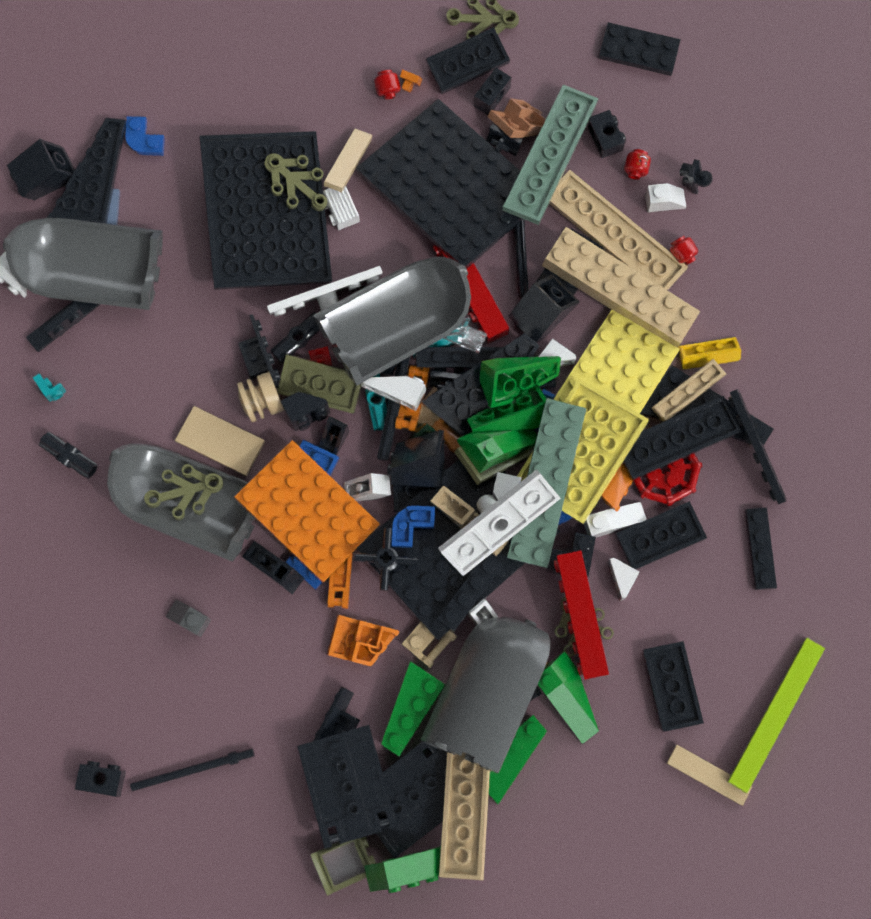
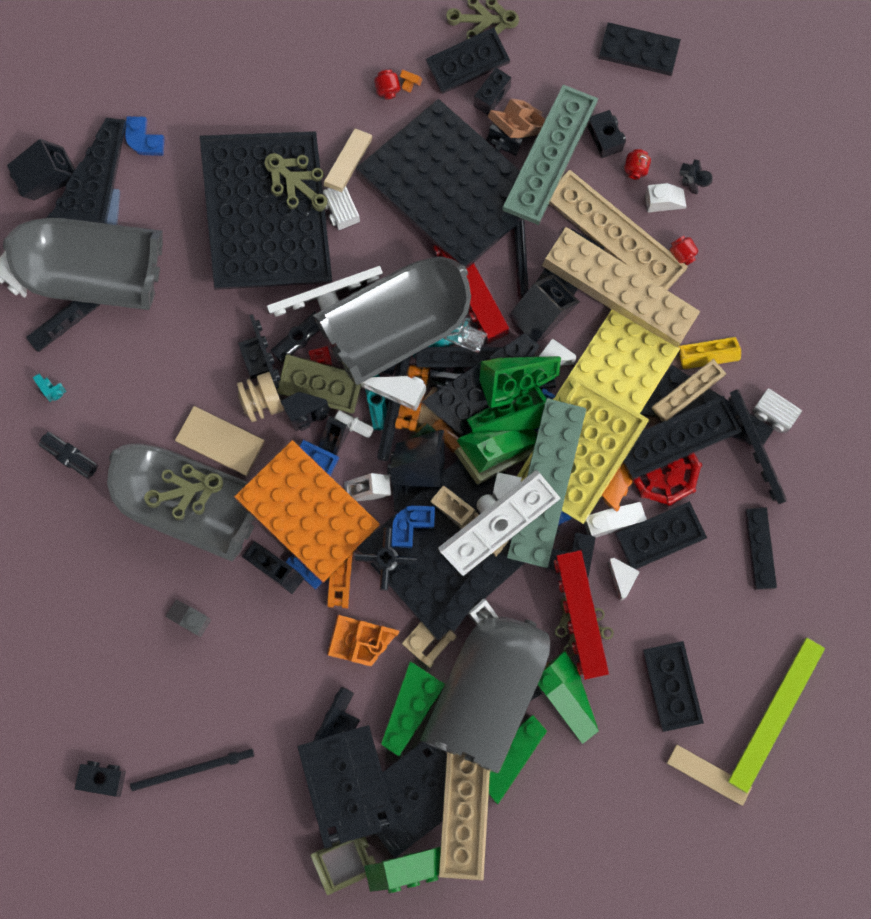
none -> white axle [335,410,374,438]
none -> white brick [752,388,802,433]

